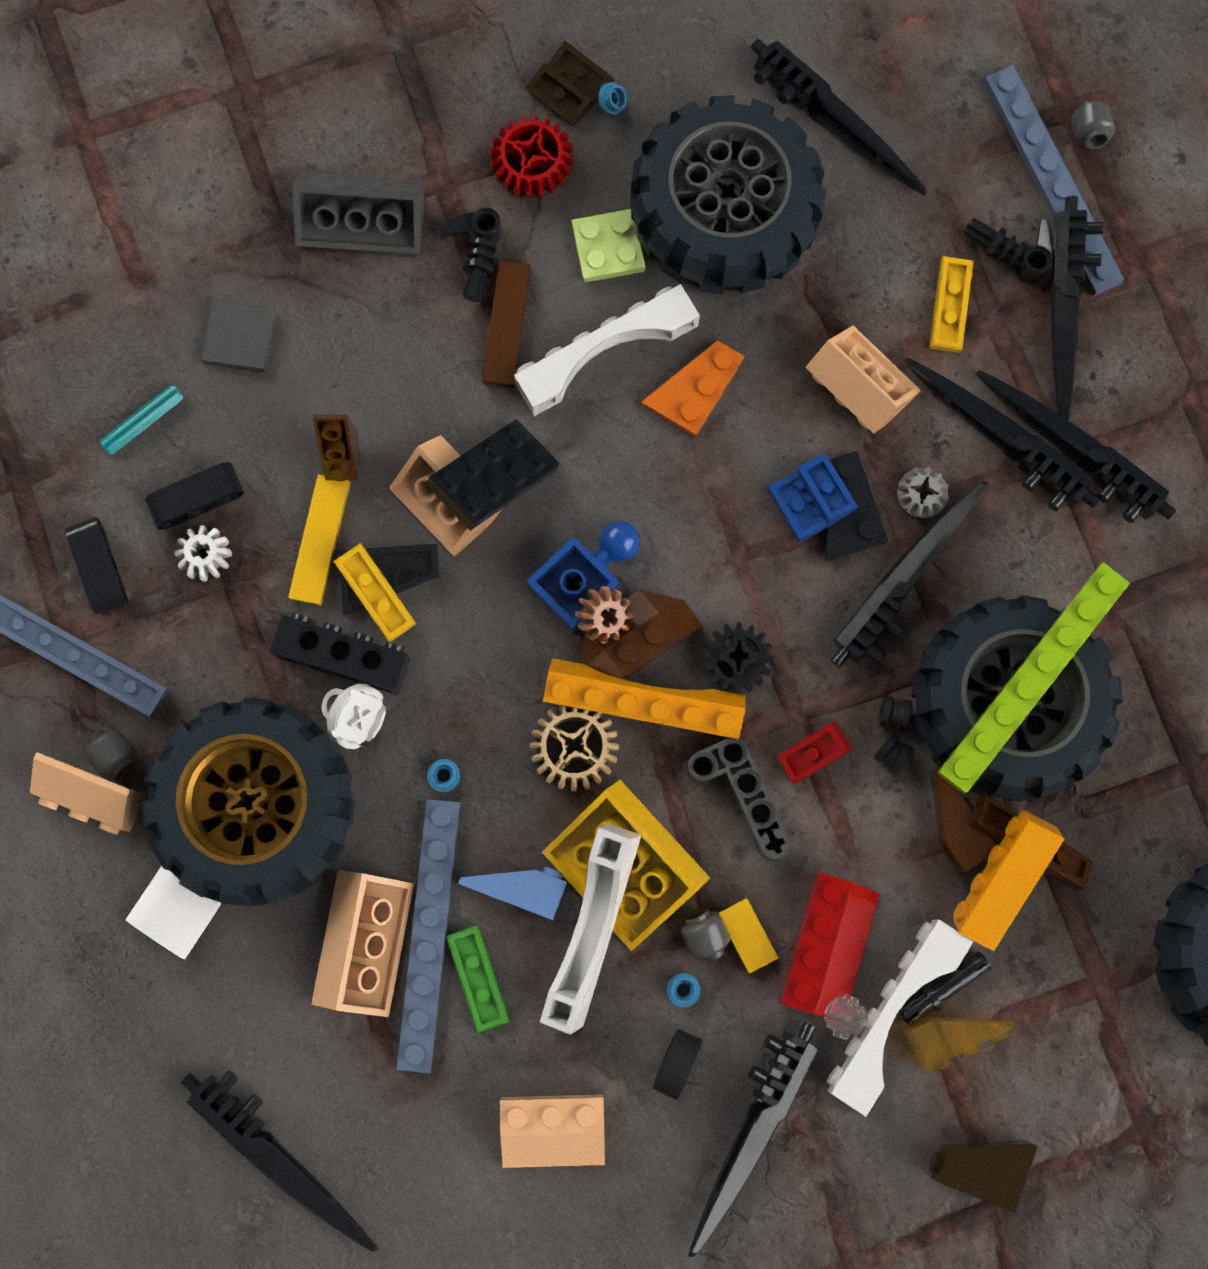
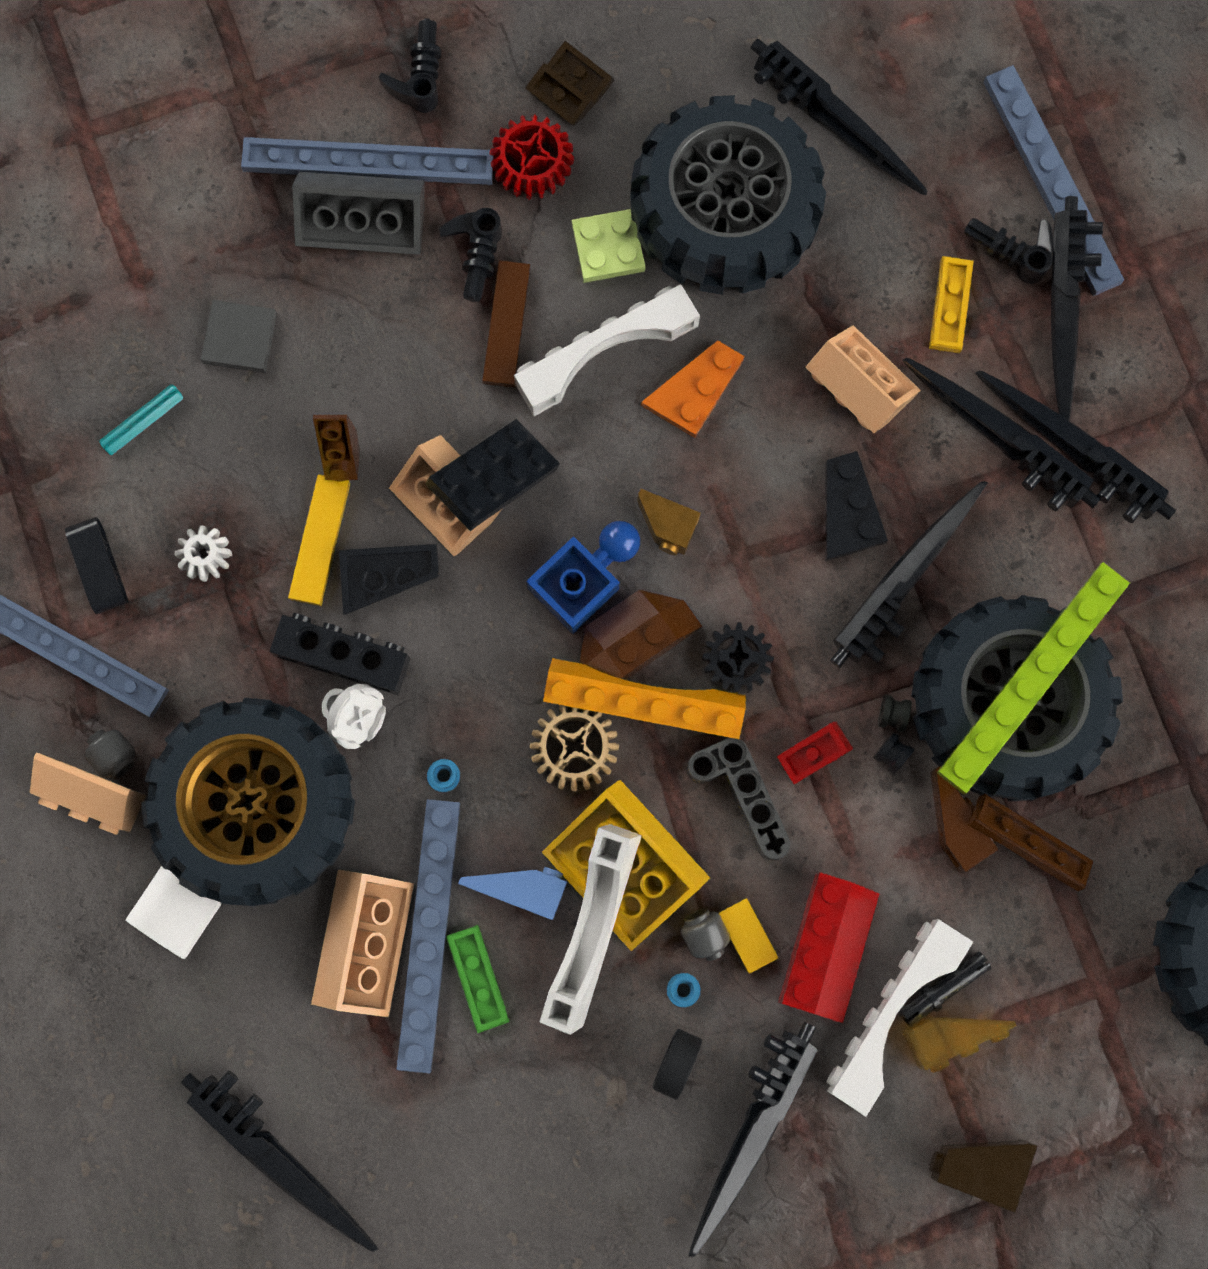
black beam [145,462,244,530] -> none
yellow tile [333,543,417,642] -> none
light nougat slope [500,1094,605,1168] -> none
nougat gear [574,586,633,643] -> none
dark azure plate [598,82,627,115] -> none
blue slope [767,453,858,544] -> none
clear gear [824,995,867,1040] -> none
light grey gear [897,467,949,518] -> none
light orange brick [953,809,1065,951] -> none
dark grey head [1071,101,1116,149] -> none
none -> sand blue plate [241,137,494,185]
none -> black piece [379,18,442,113]
none -> pearl gold slope [637,489,701,556]

